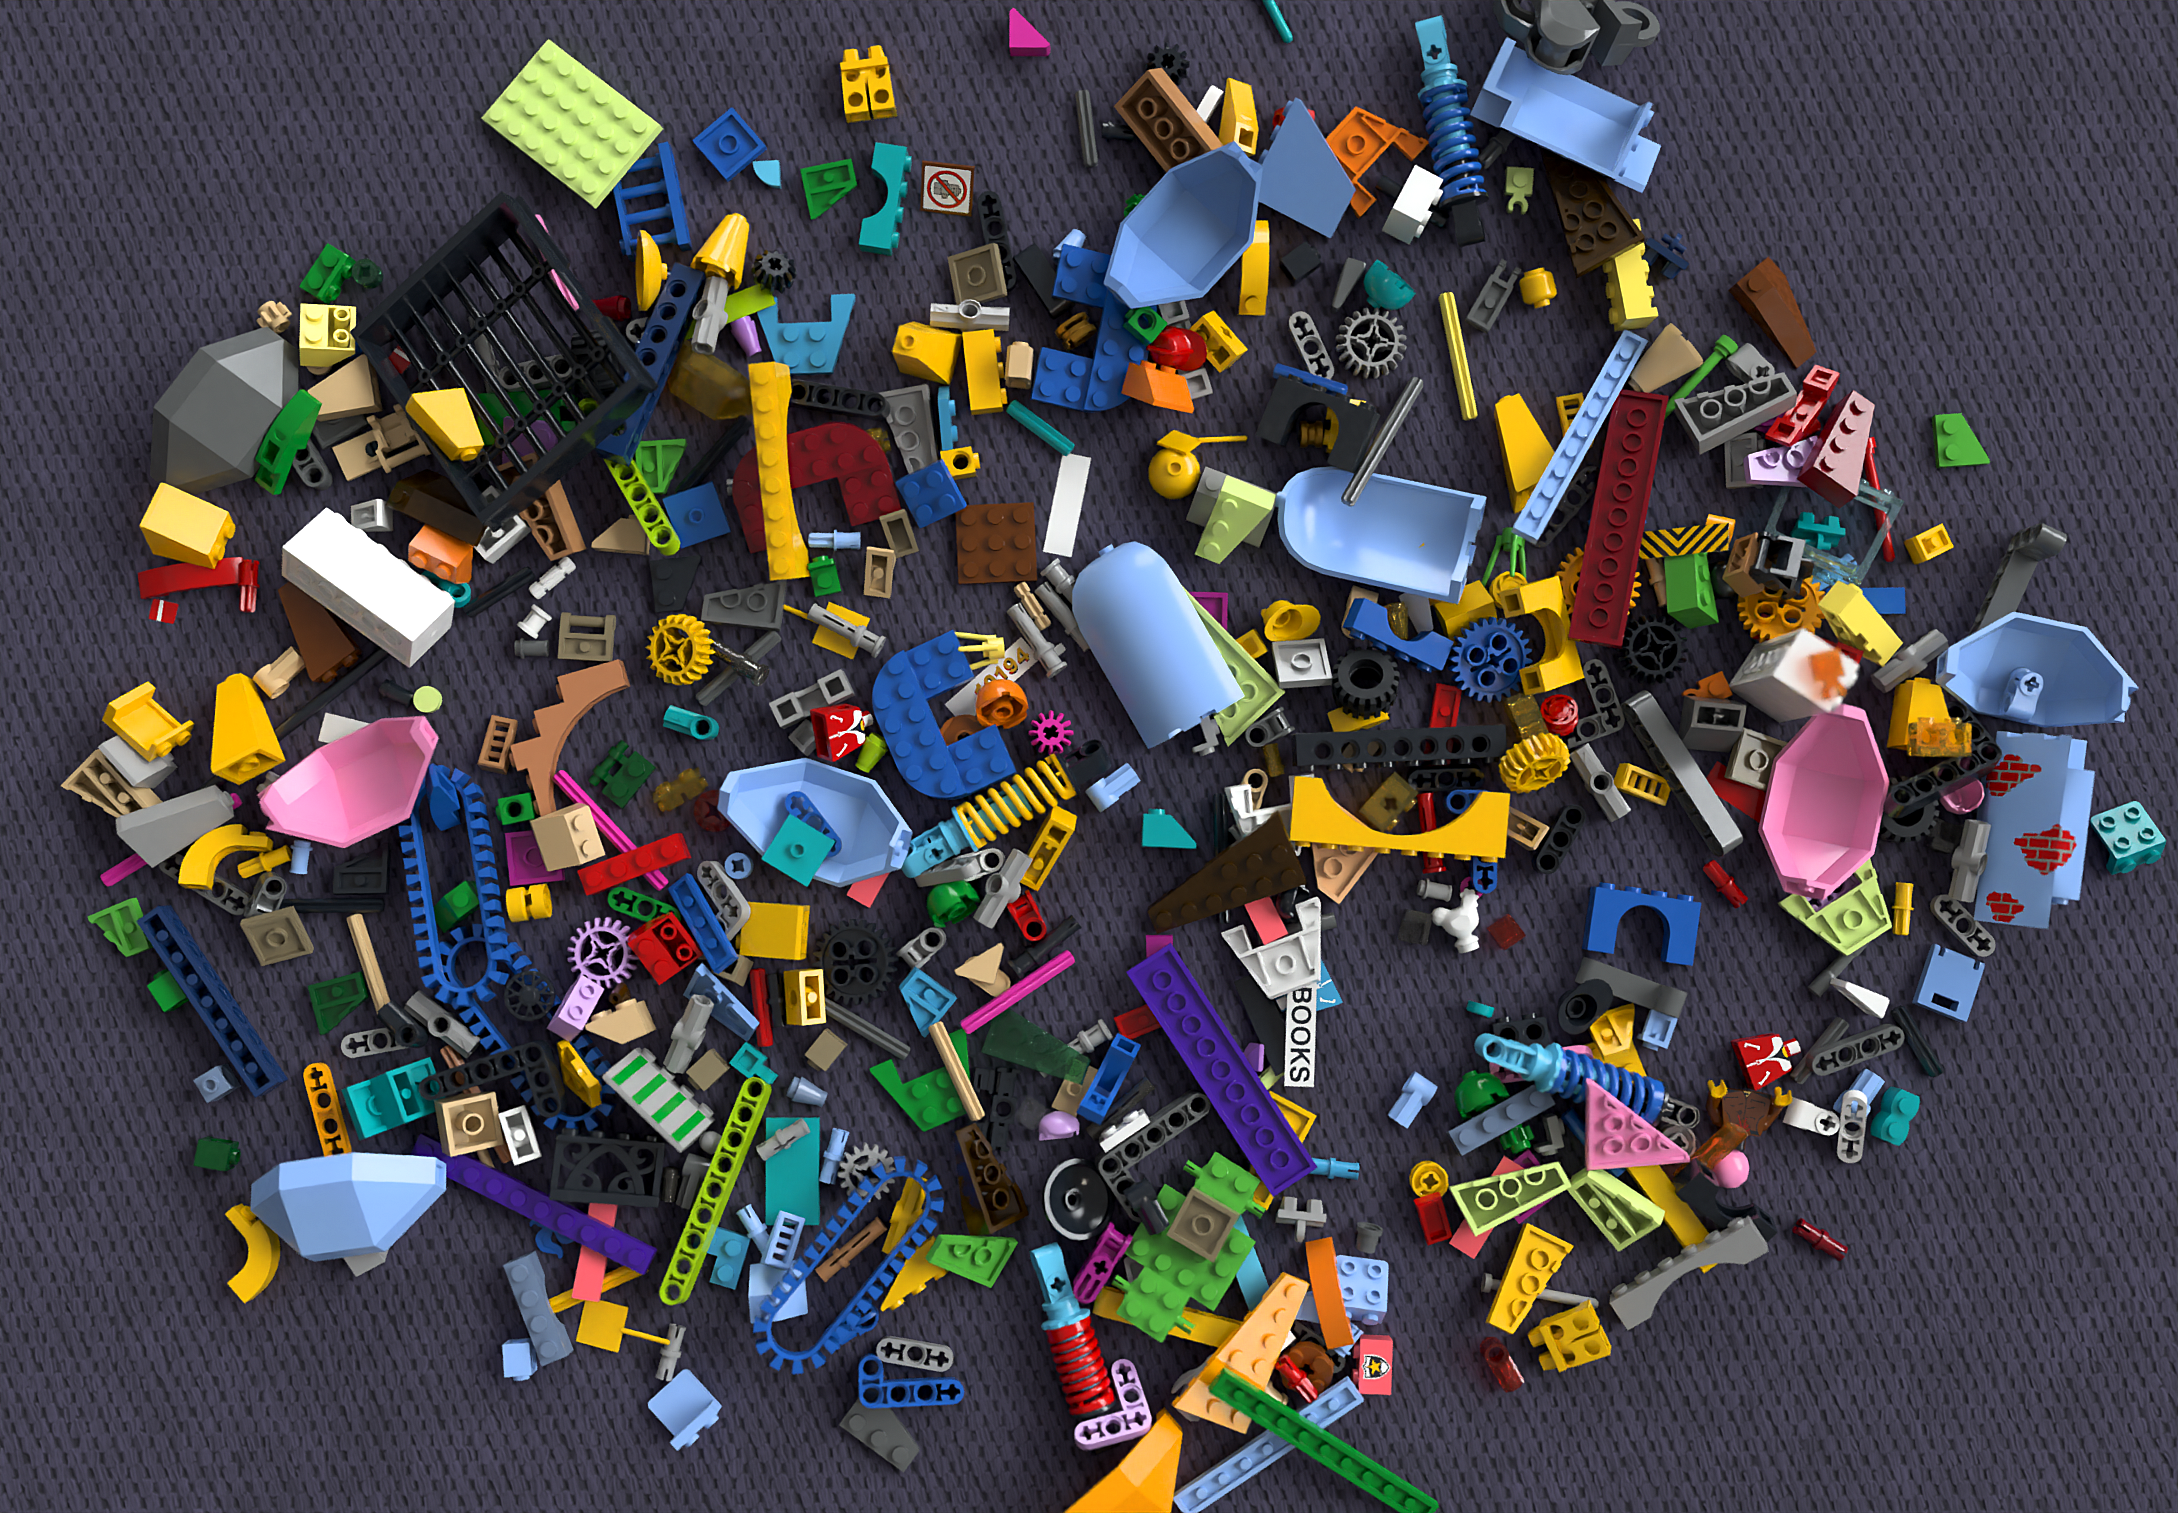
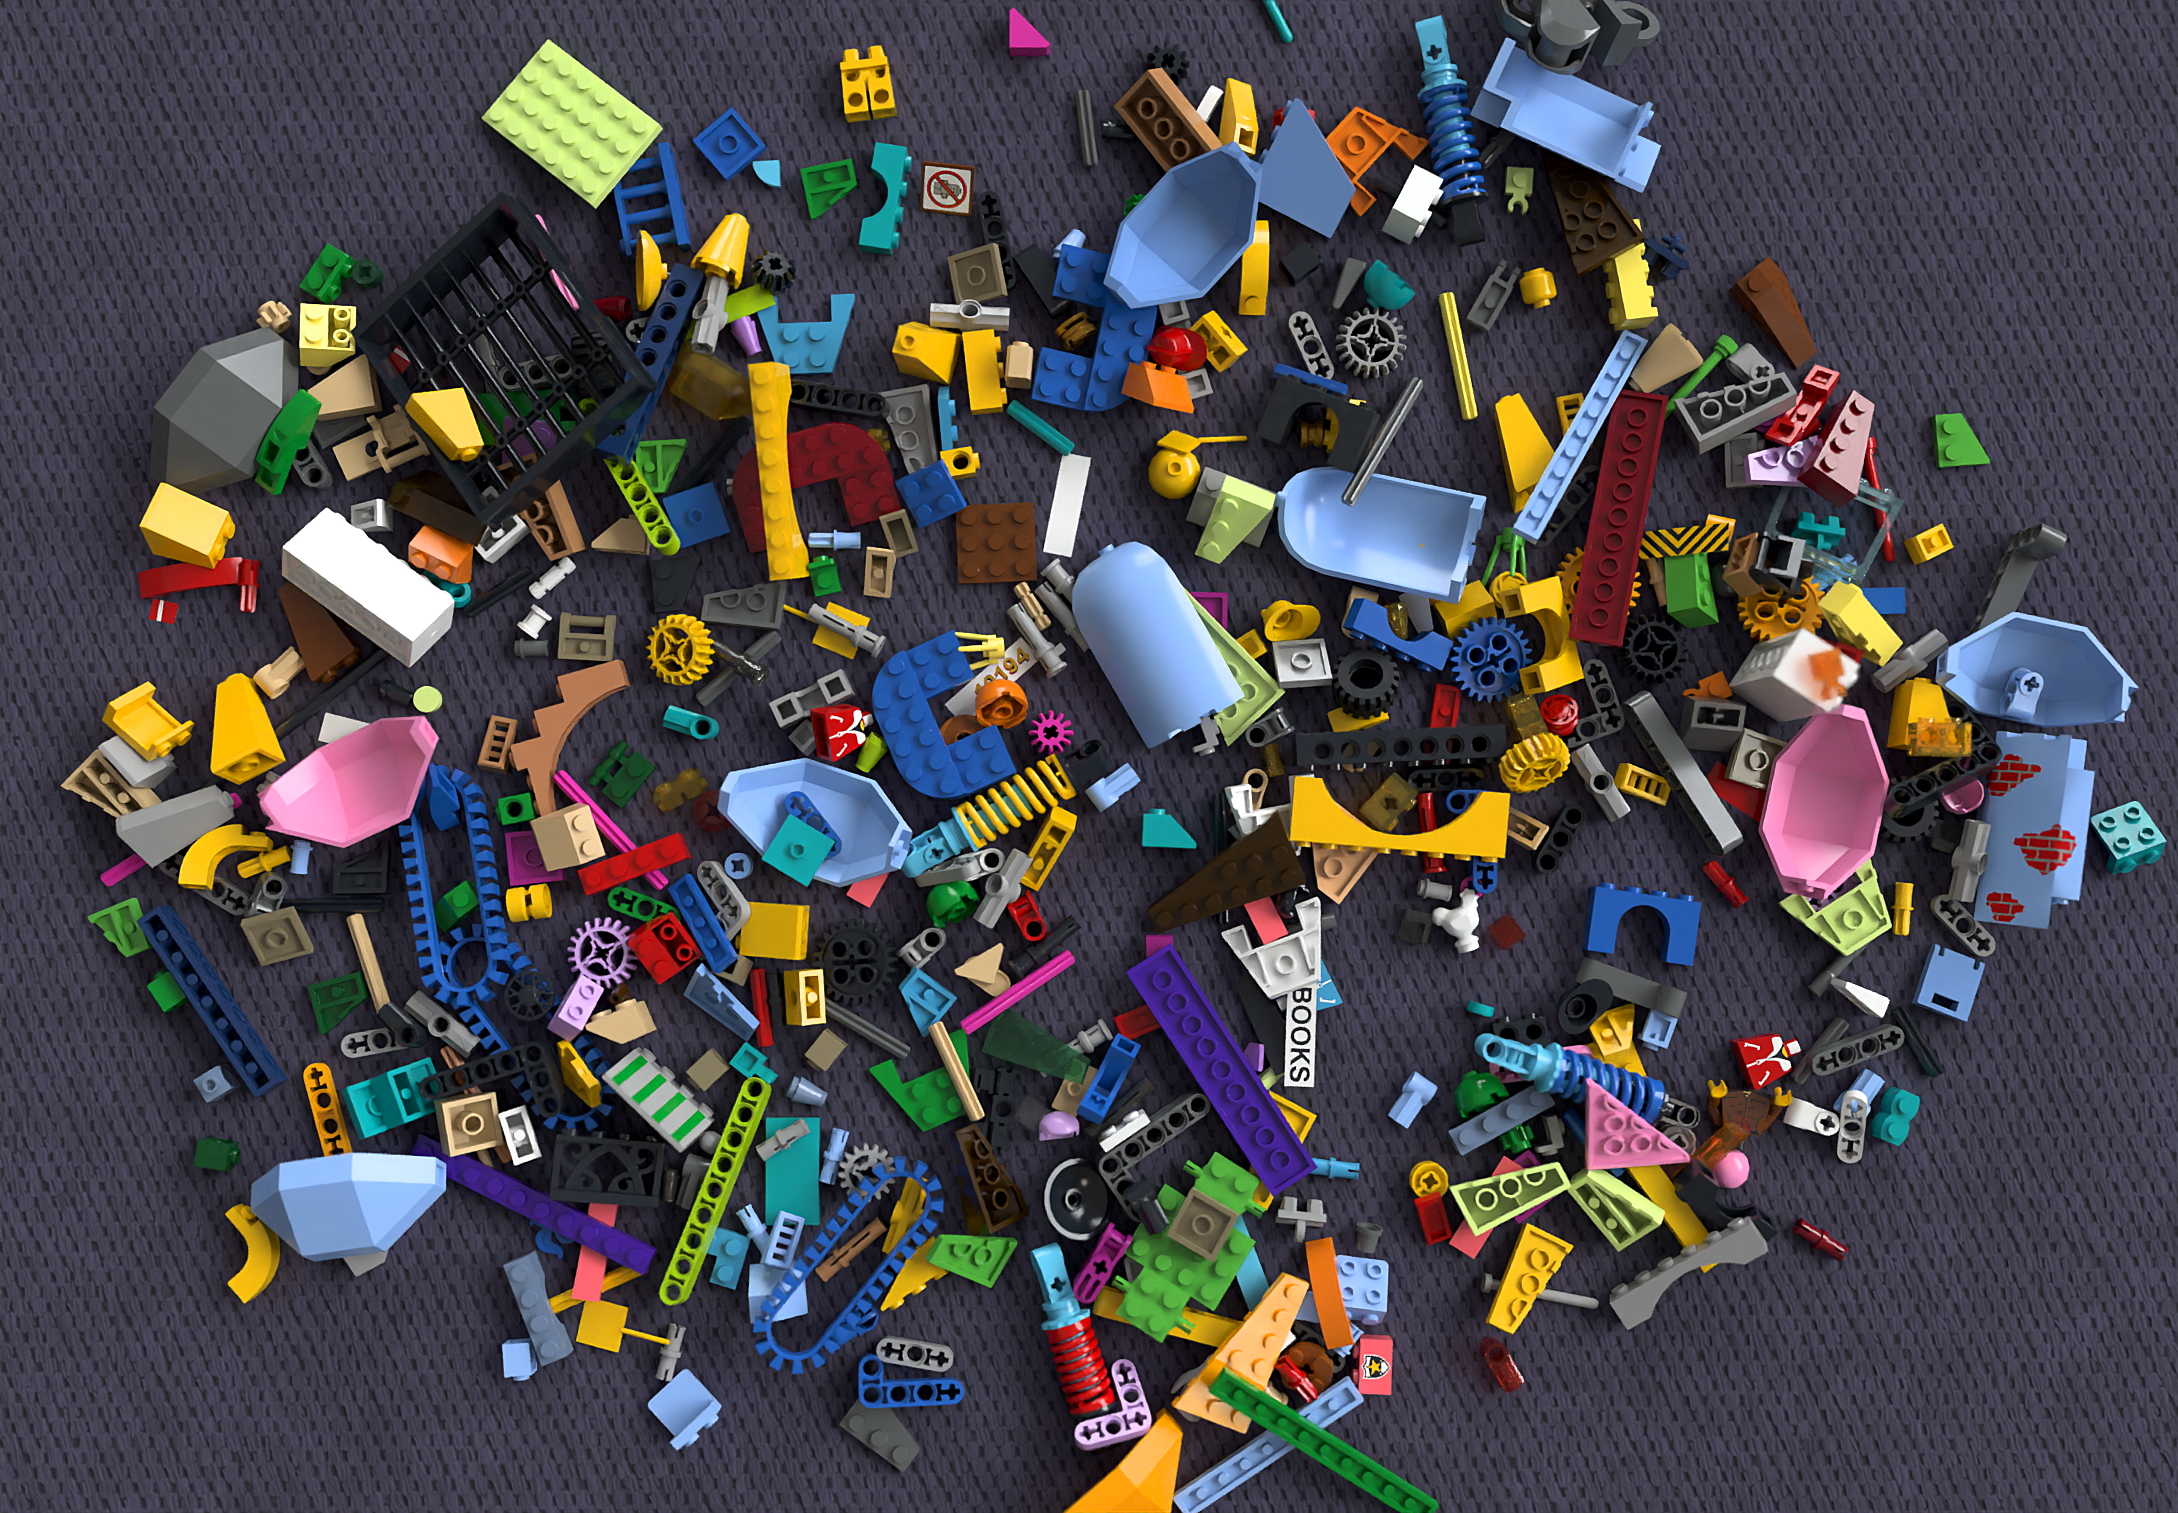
light grey piece [663,994,714,1074] -> none
green brick [1122,306,1168,347] -> none
yellow hips [1528,1299,1611,1372] -> none

